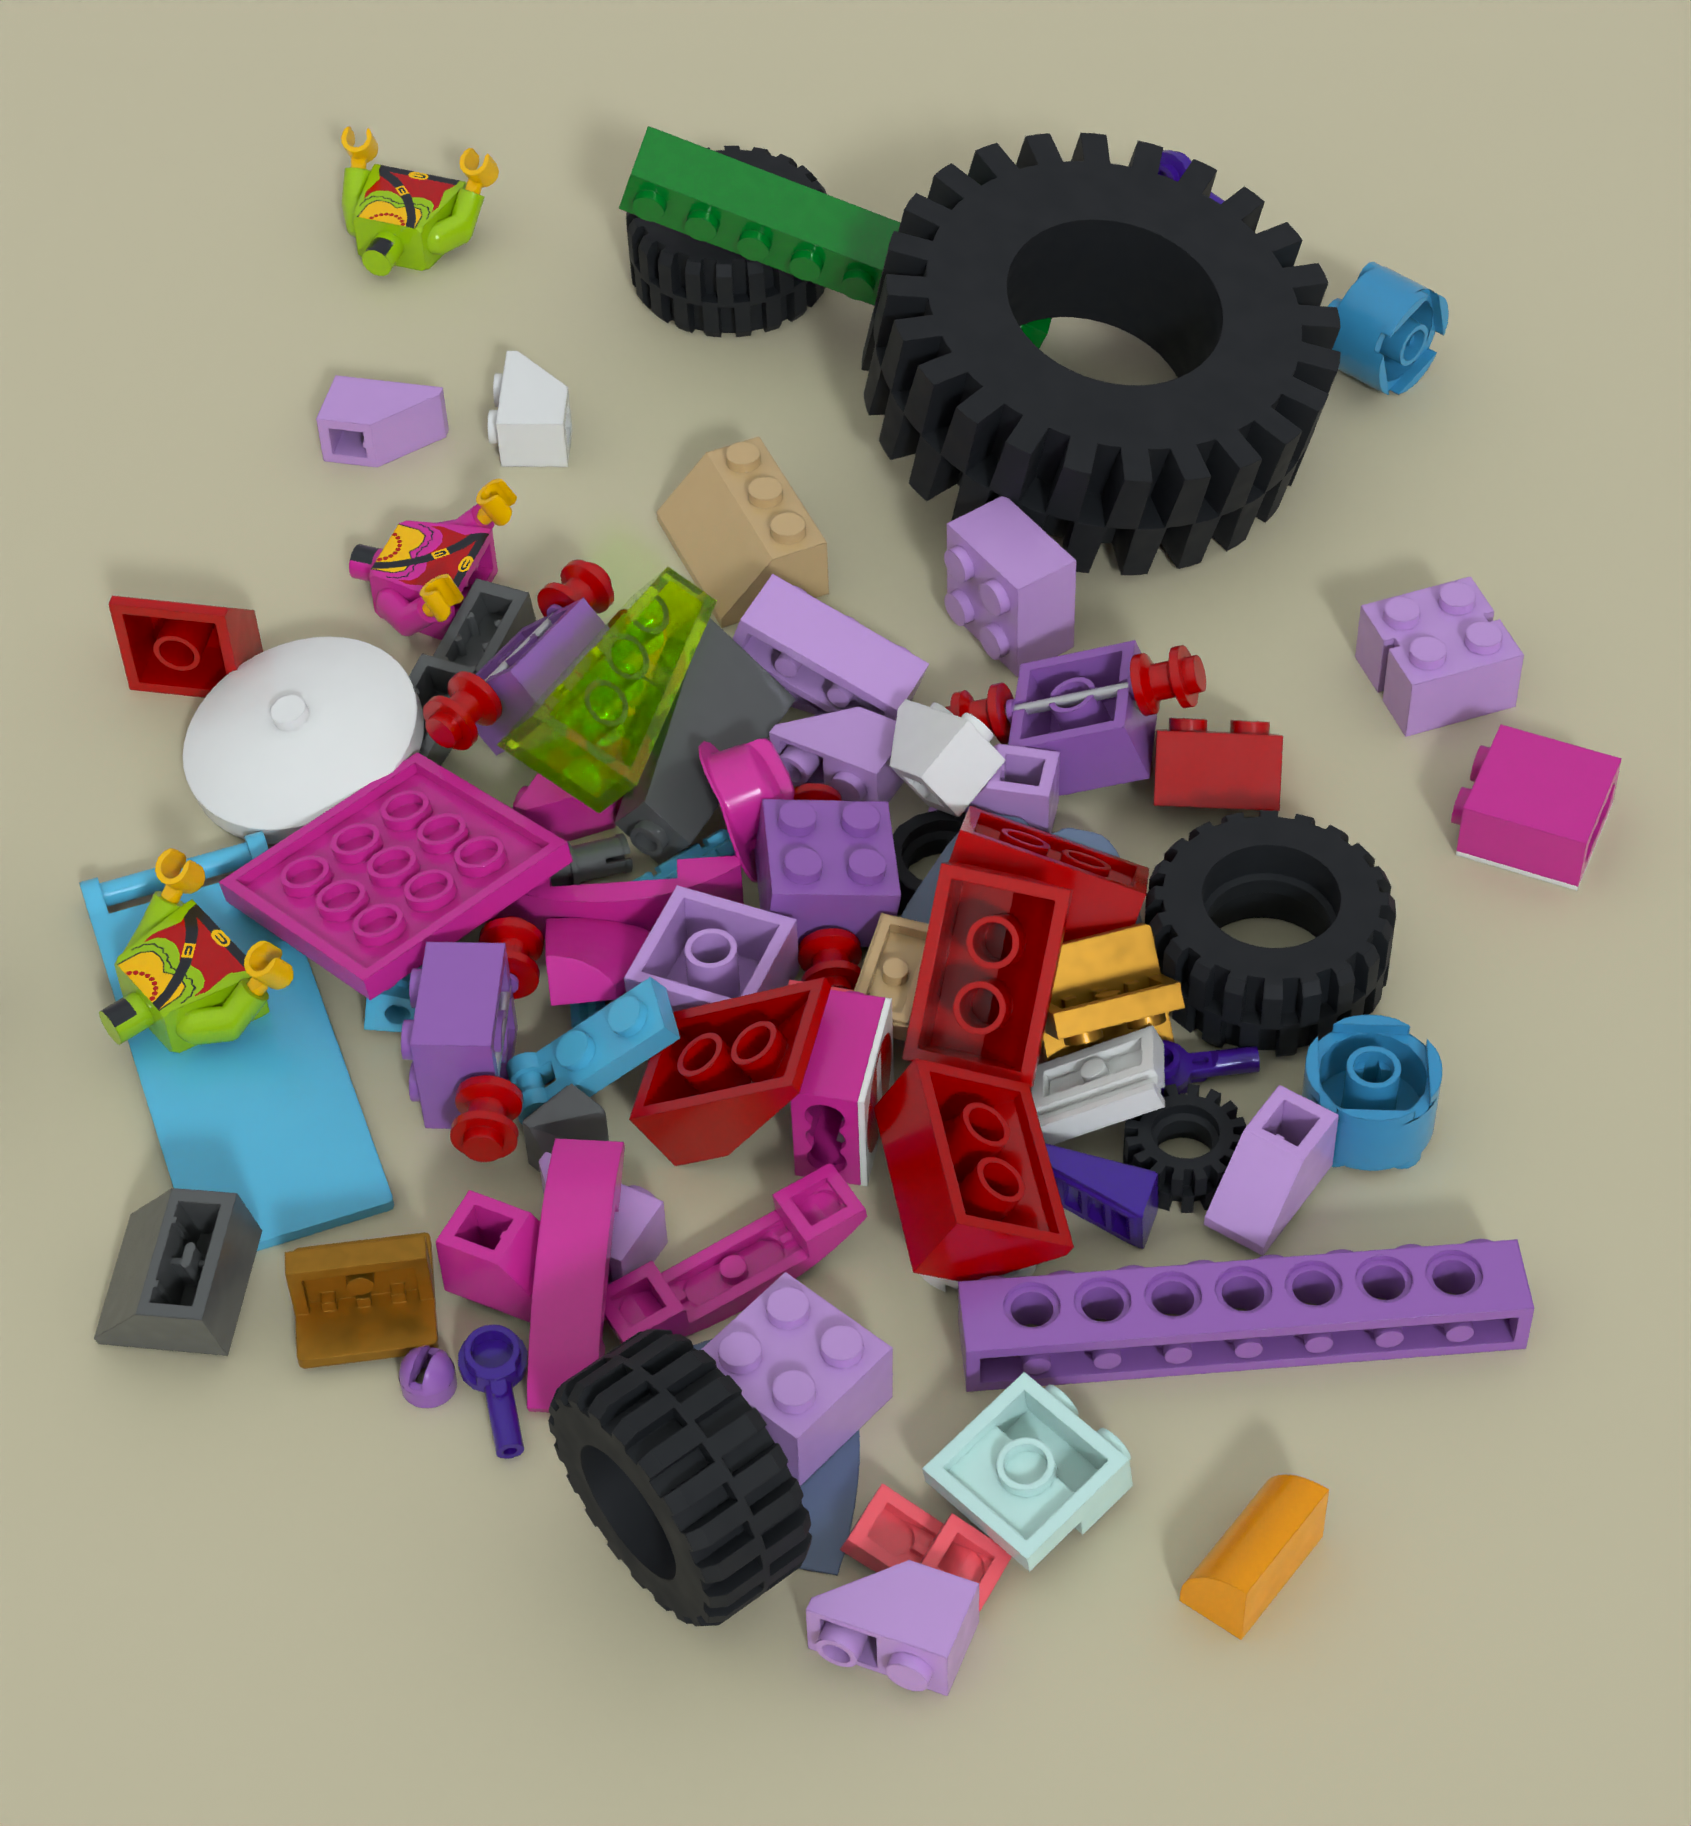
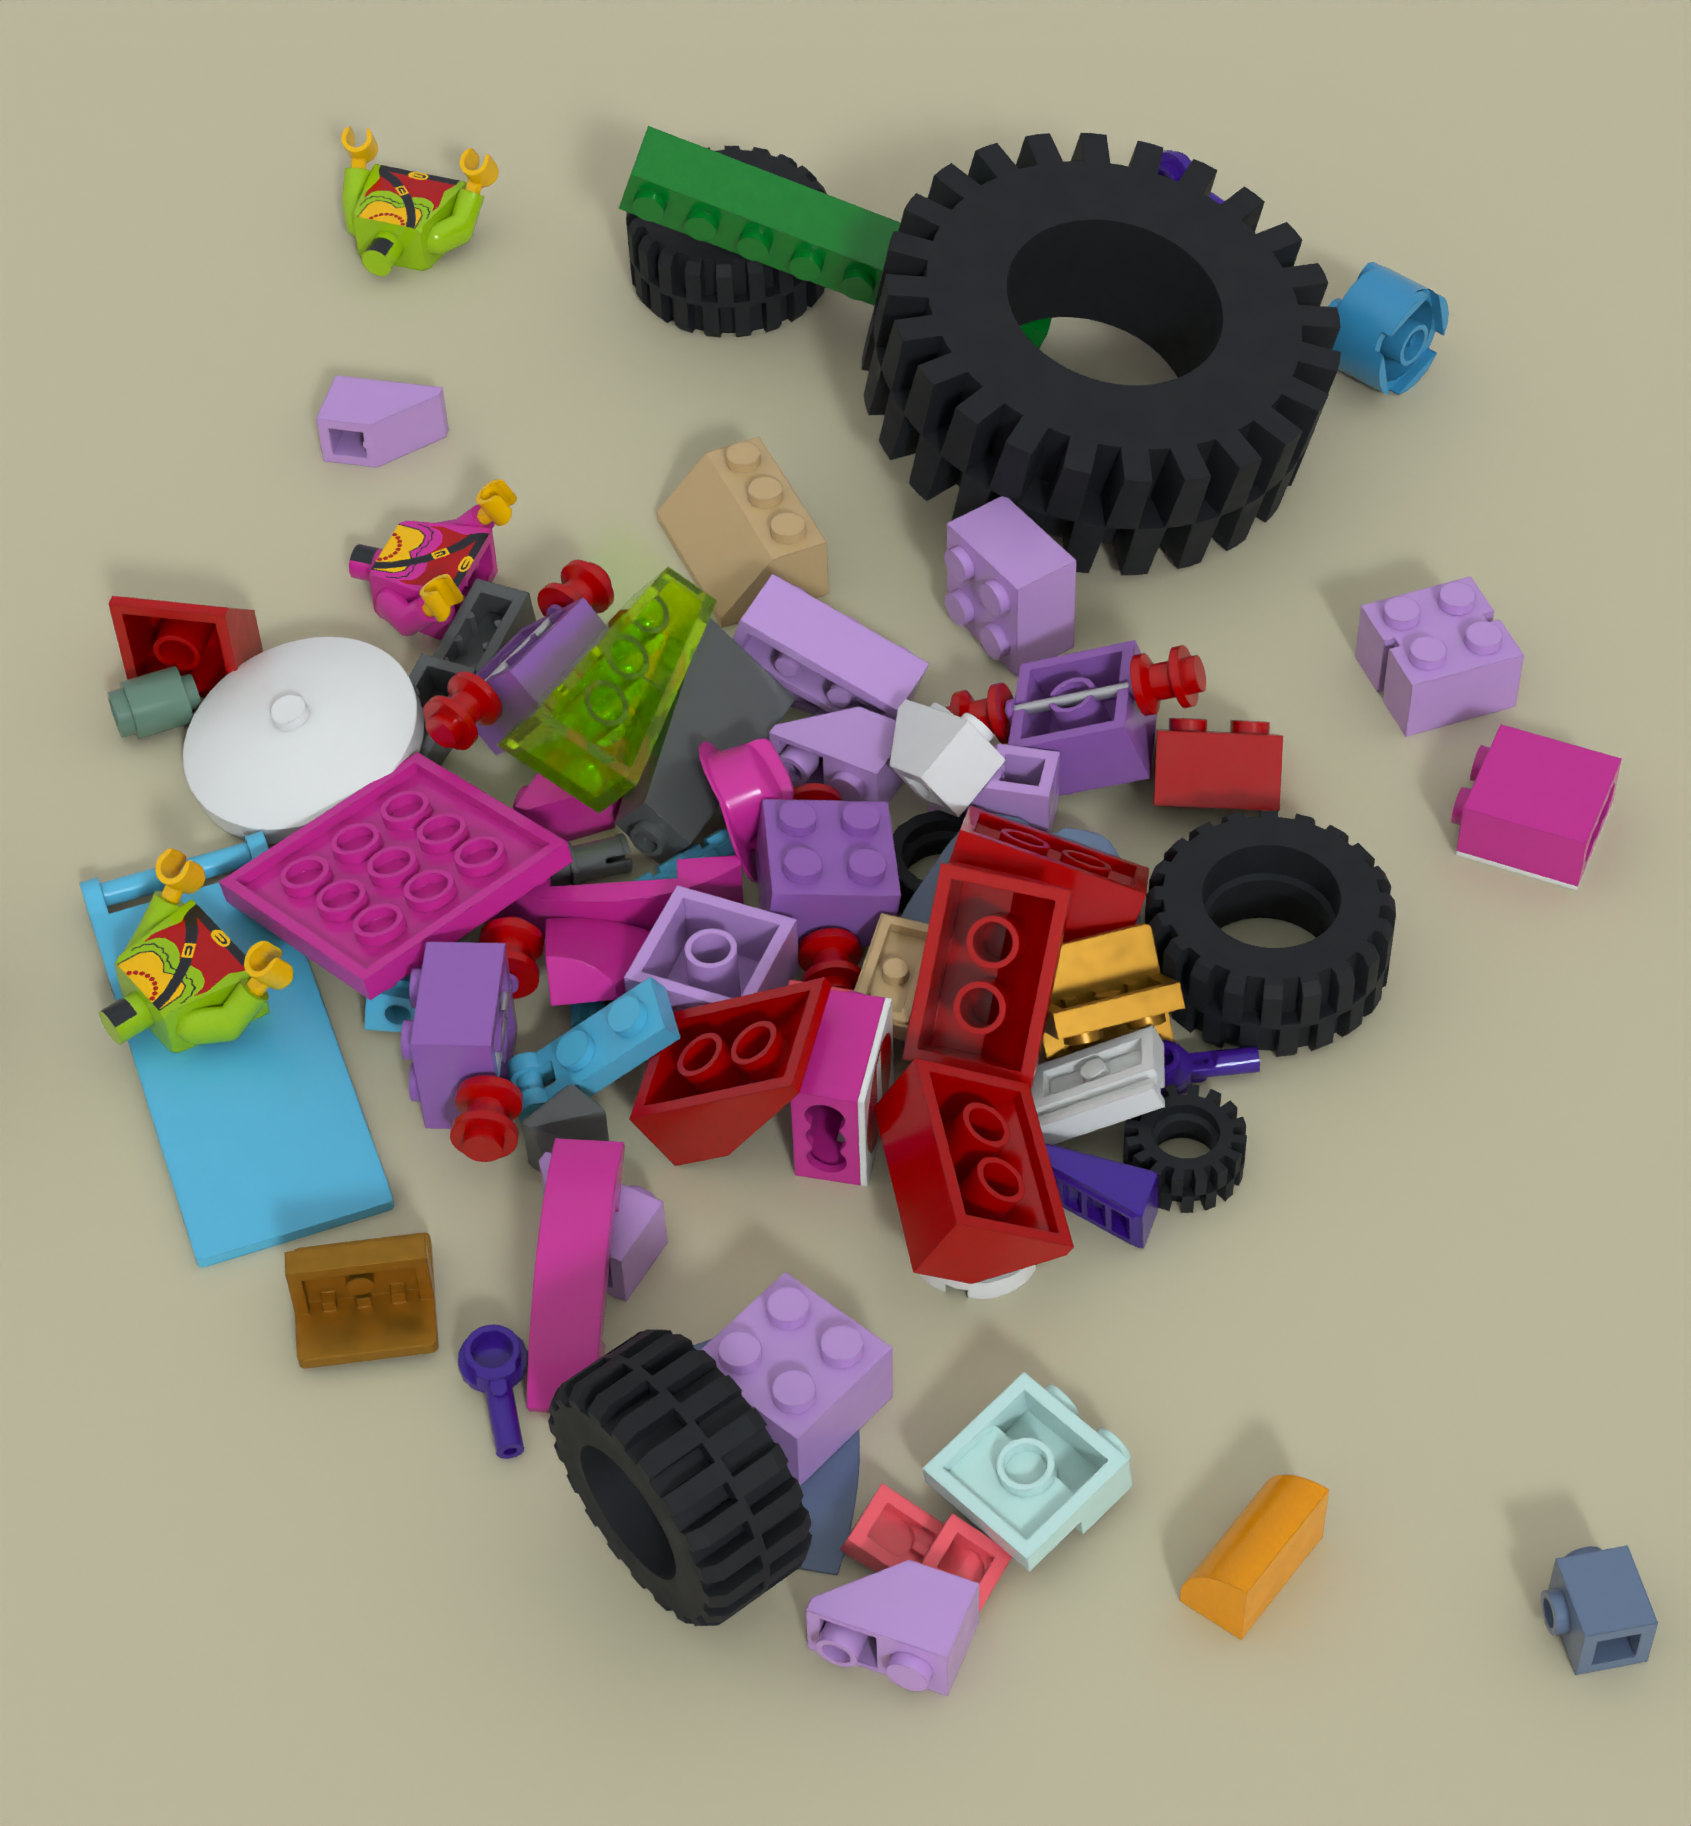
dark grey slope [94,1188,262,1356] -> none
medium lavender hinge [399,1345,457,1408] -> none
dark pink slope [435,1190,540,1323] -> none
white slope [488,351,573,467] -> none
dark pink slope [604,1162,867,1343] -> none
medium lavender brick [958,1239,1535,1392] -> none
lavender slope [1204,1085,1339,1256] -> none
dark azure brick [1302,1015,1442,1171] -> none
none -> sand green brick [107,665,201,740]
none -> sand blue brick [1541,1545,1658,1675]

